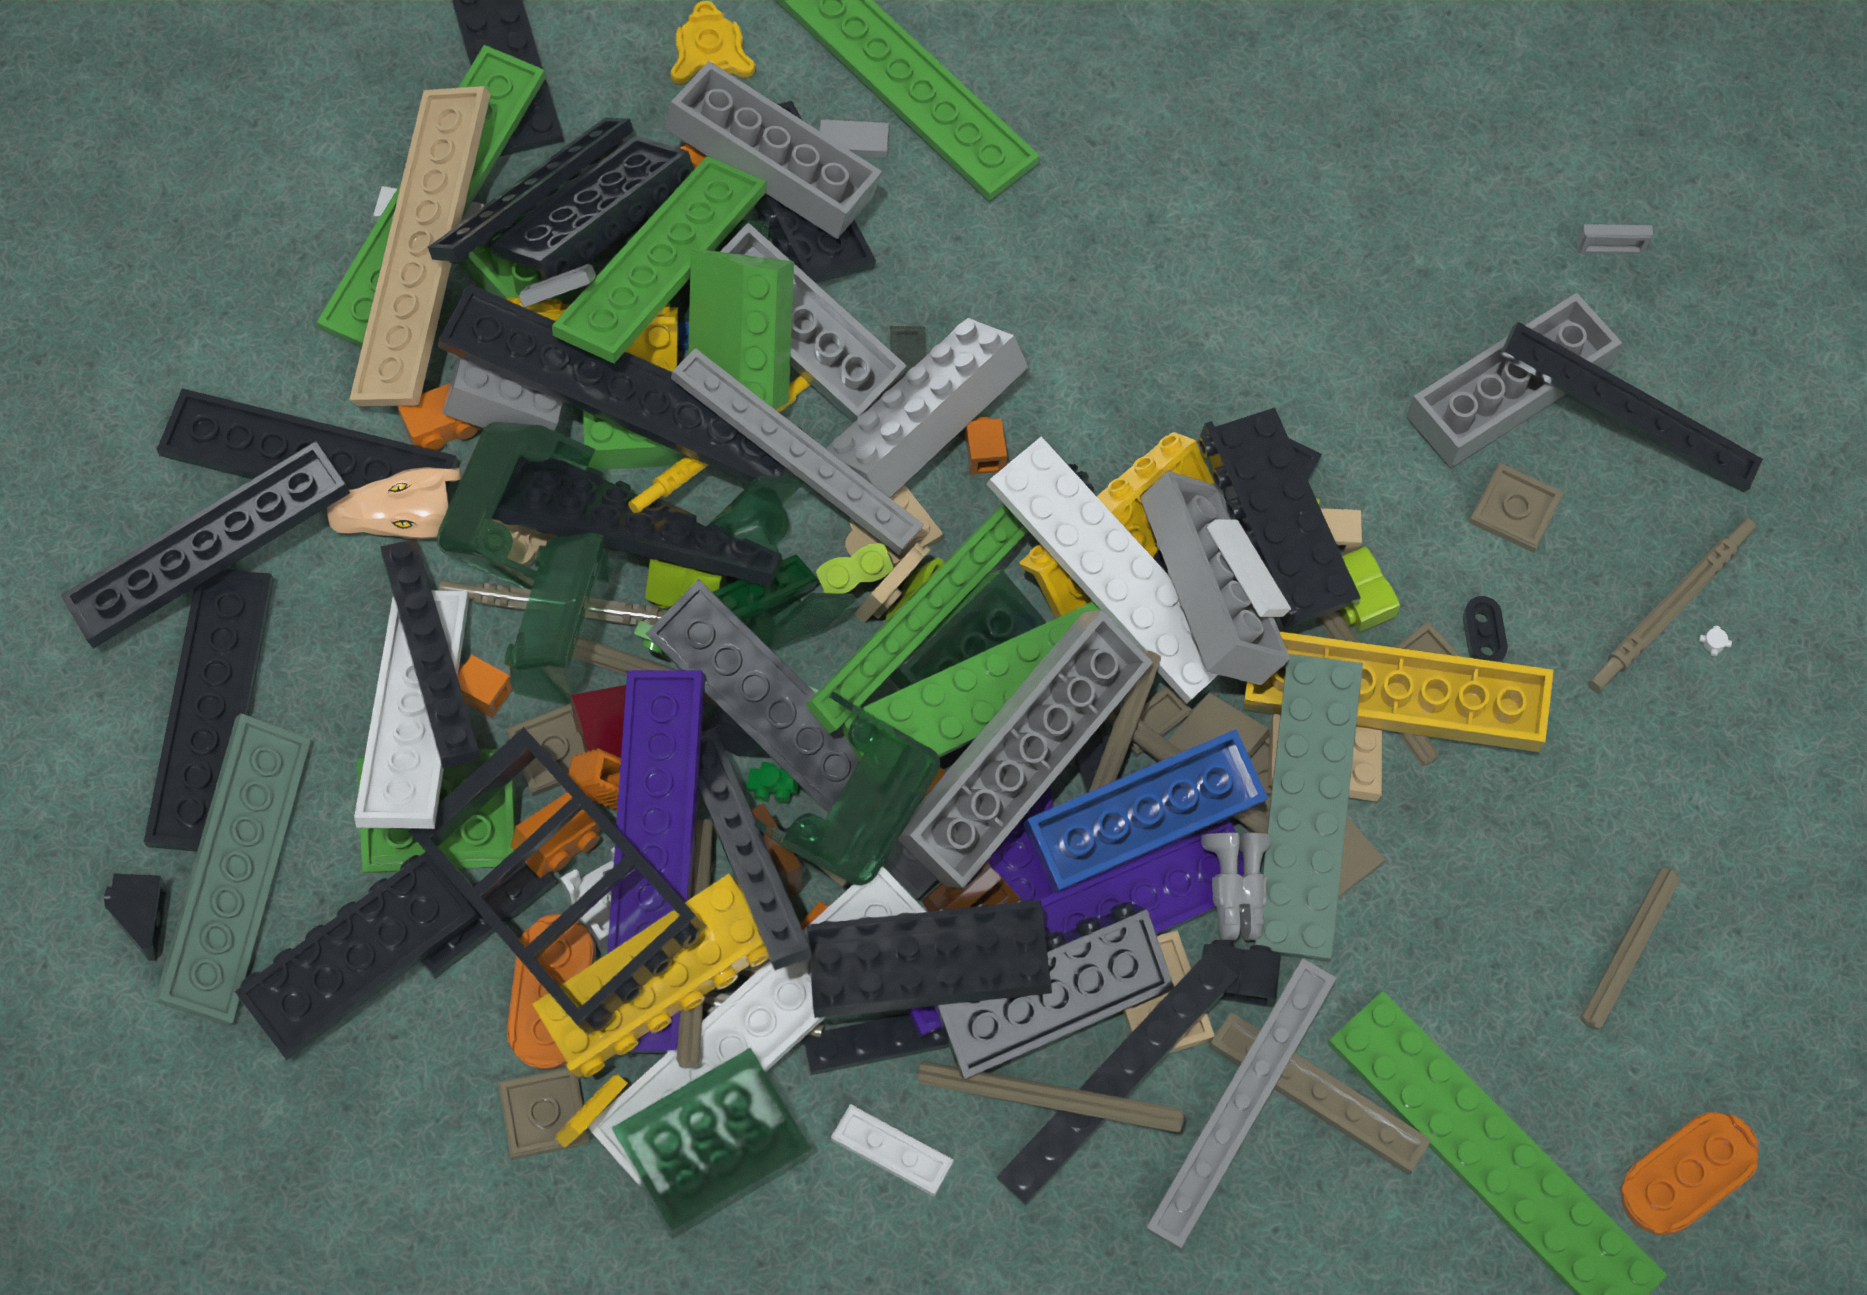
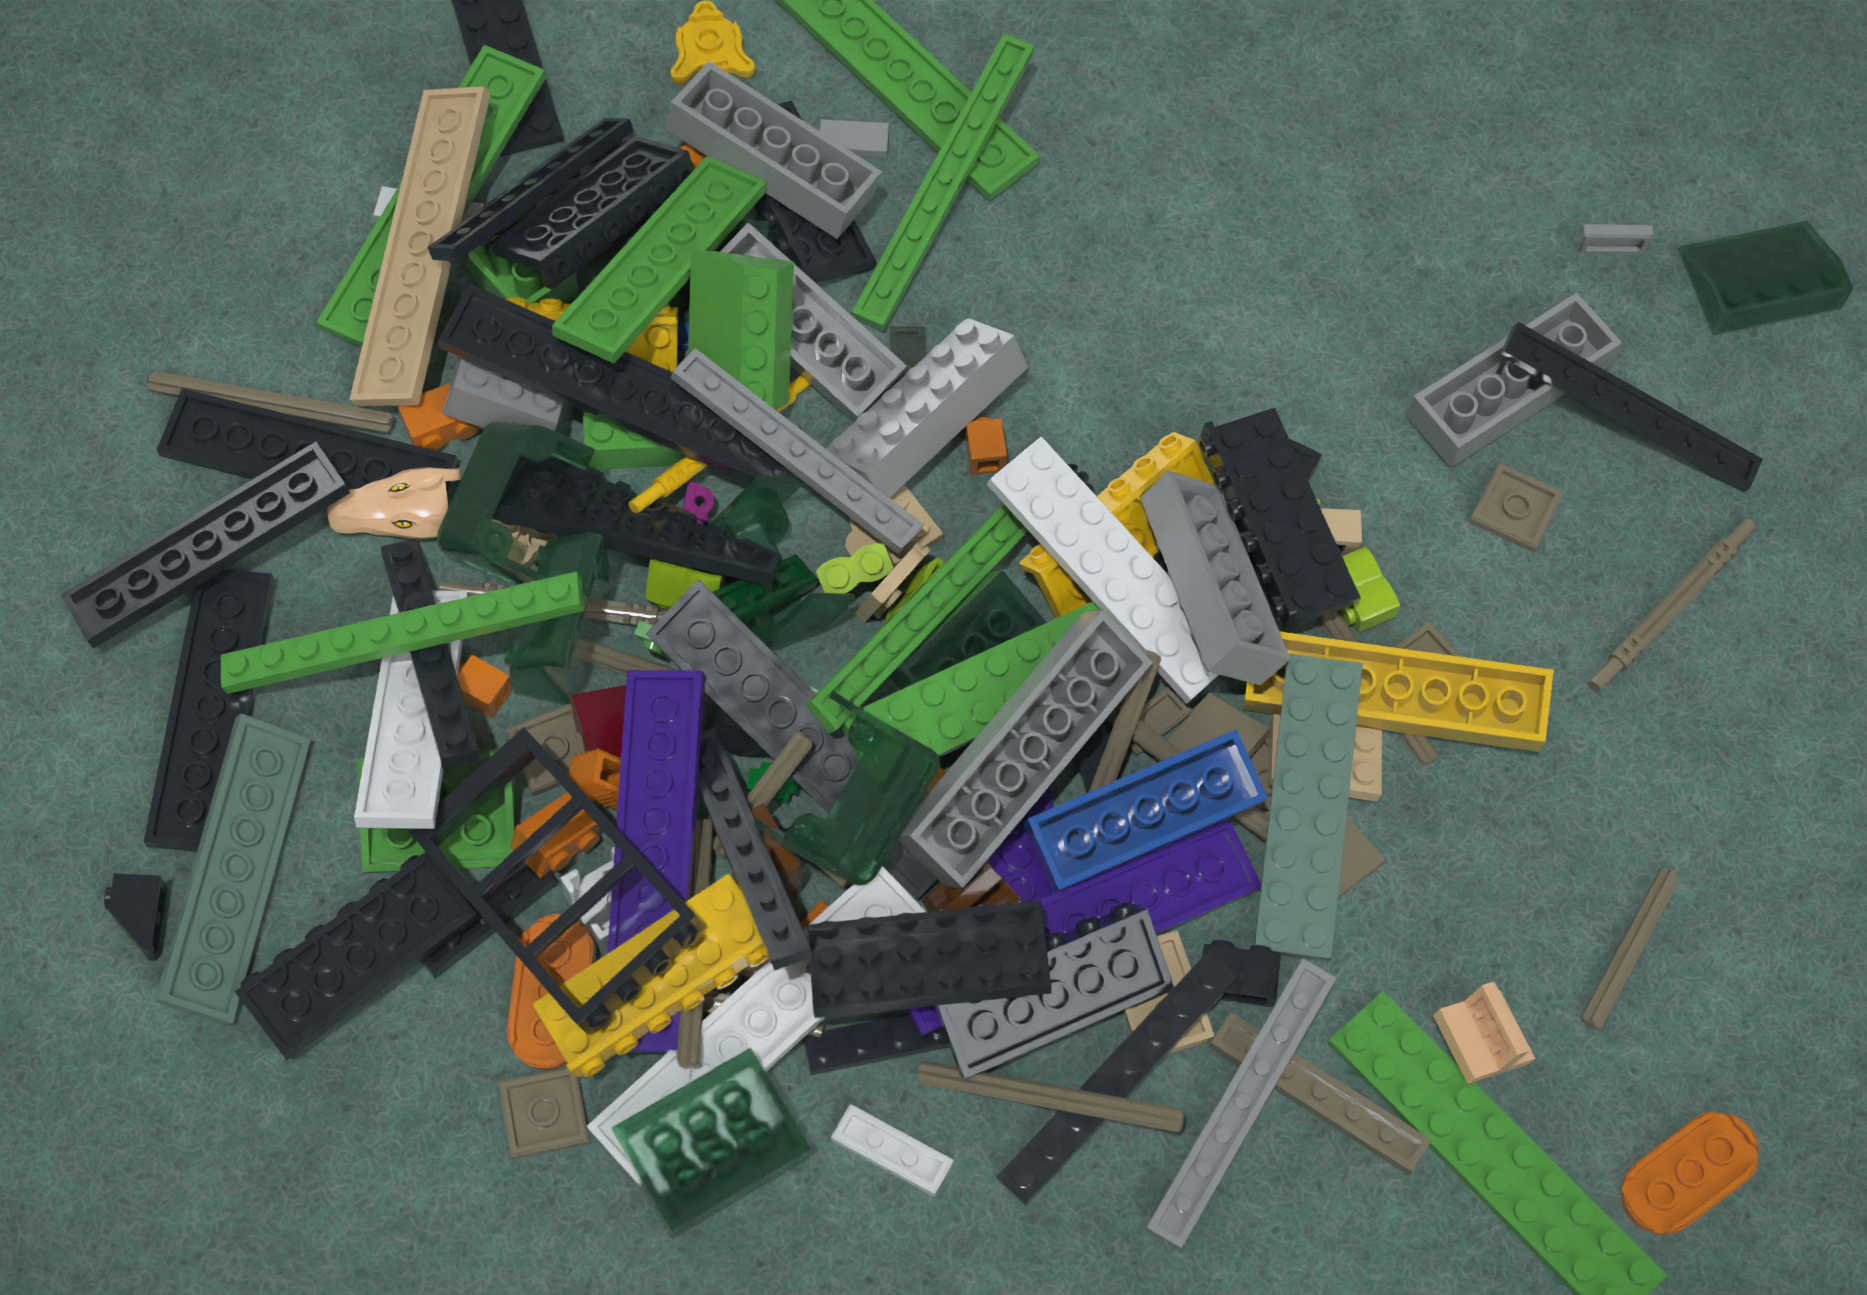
light grey tile [519,264,596,307] -> none
yellow tile [555,1074,628,1148] -> none
light grey piece [1201,833,1271,940] -> none
white tile [1207,519,1291,617] -> none
black plate [1463,596,1508,662] -> none
white piece [1699,626,1732,656] -> none
none -> dark tan axle [148,371,393,434]
none -> bright green plate [221,571,585,694]
none -> magenta piece [682,481,714,526]
none -> dark tan axle [713,731,813,857]
none -> bright green plate [852,33,1035,331]
none -> light nougat bracket [1433,982,1535,1084]
none -> clear green slope [1678,221,1854,336]

